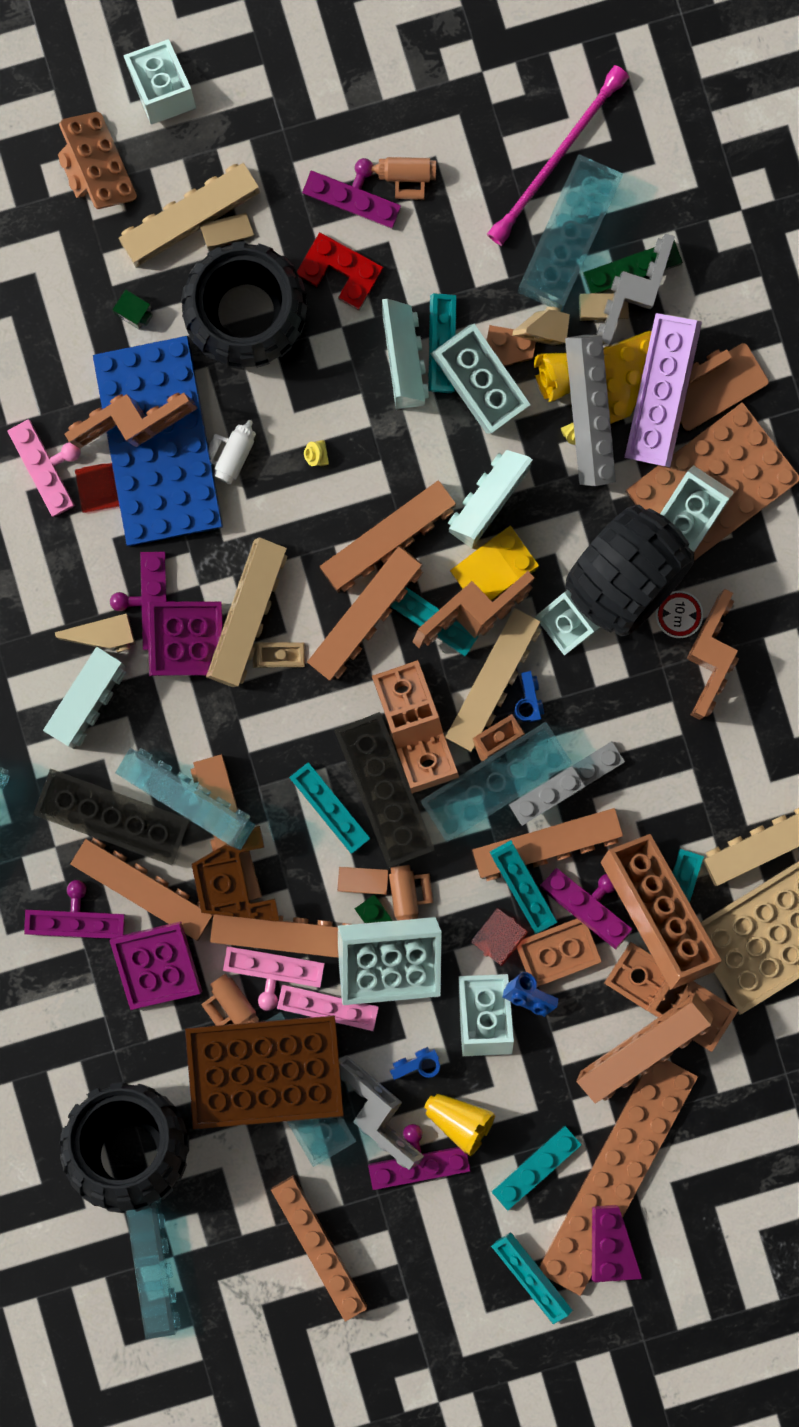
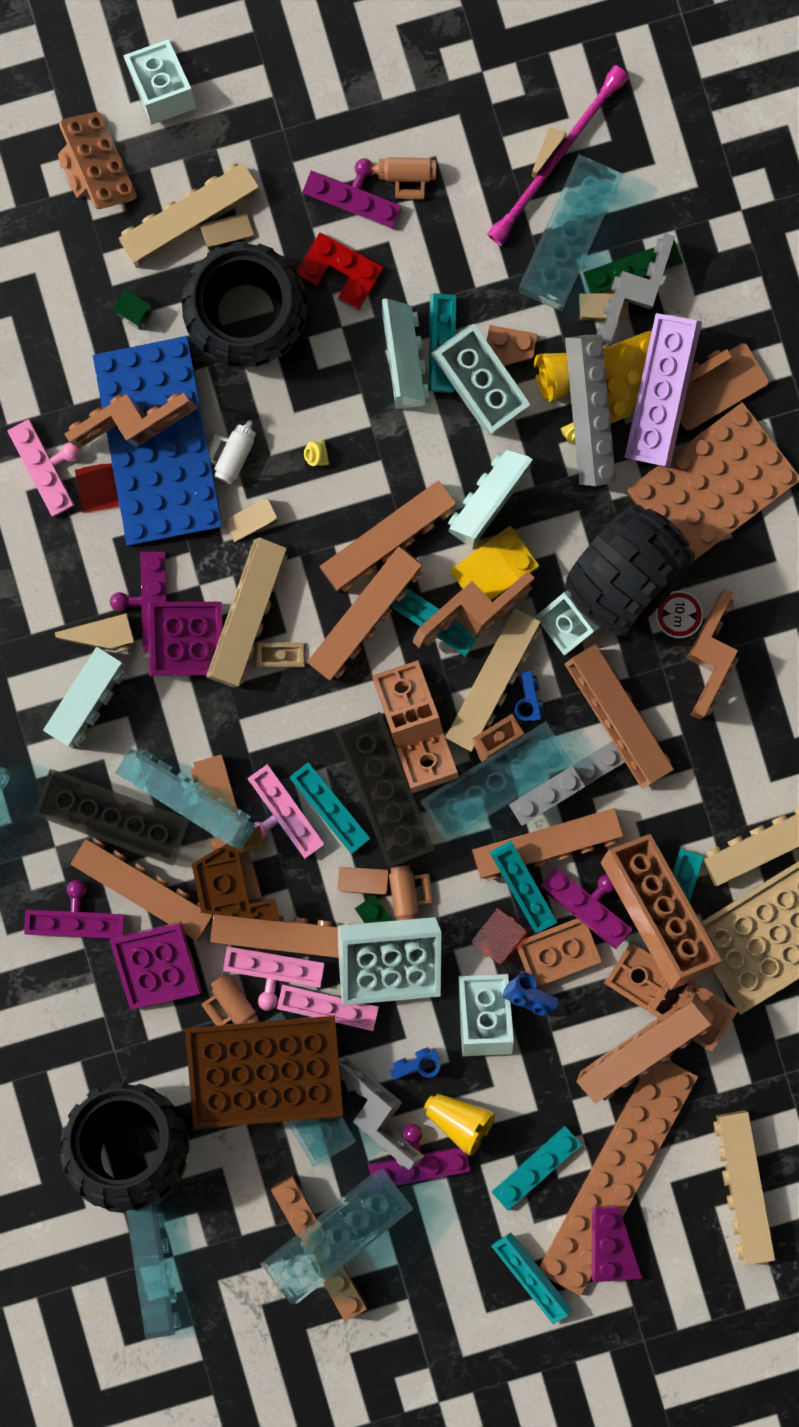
tan slope [512,307,570,346] -> none
light aqua slope [660,465,734,552] -> none
none -> tan slope [224,498,278,542]
none -> bright pink plate [247,764,325,859]
none -> clear light blue brick [260,1169,413,1304]
none -> tan slope [531,127,567,179]
none -> nougat brick [565,644,674,789]
none -> tan brick [713,1110,775,1265]

